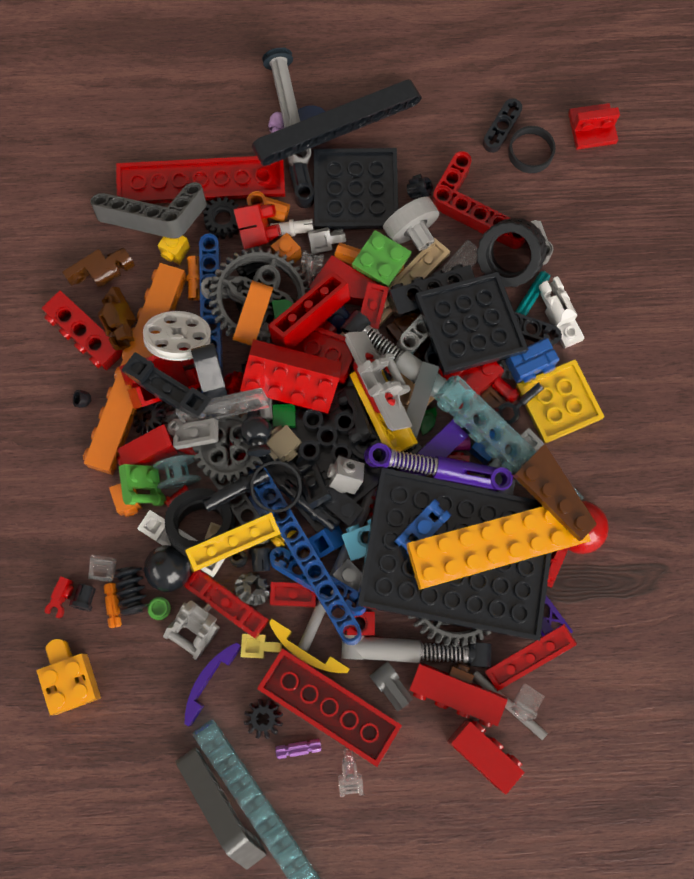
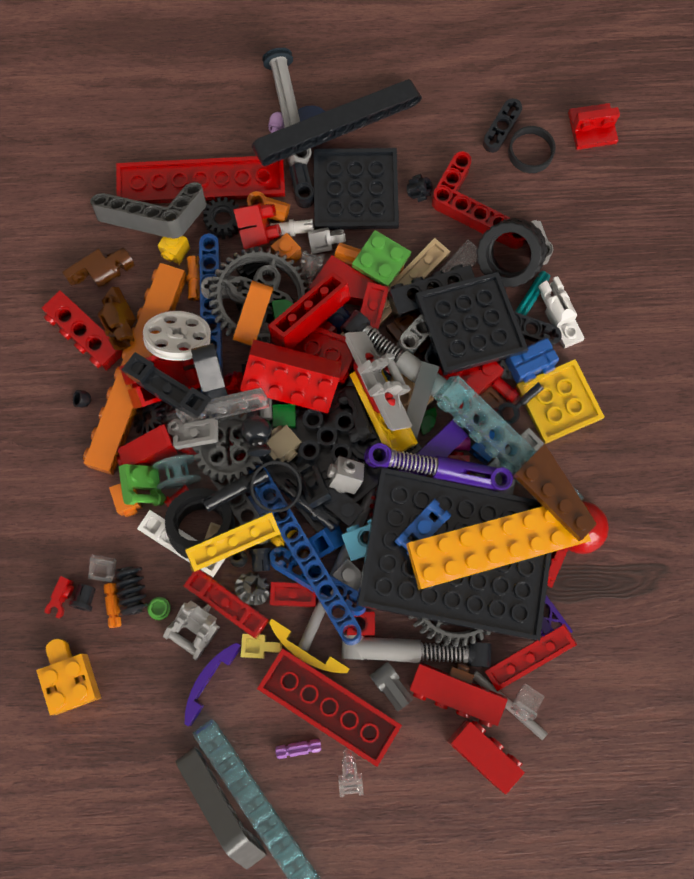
black piece [143,545,191,592] -> none
black gear [244,699,283,739] -> none
light grey piece [383,197,439,251] -> none

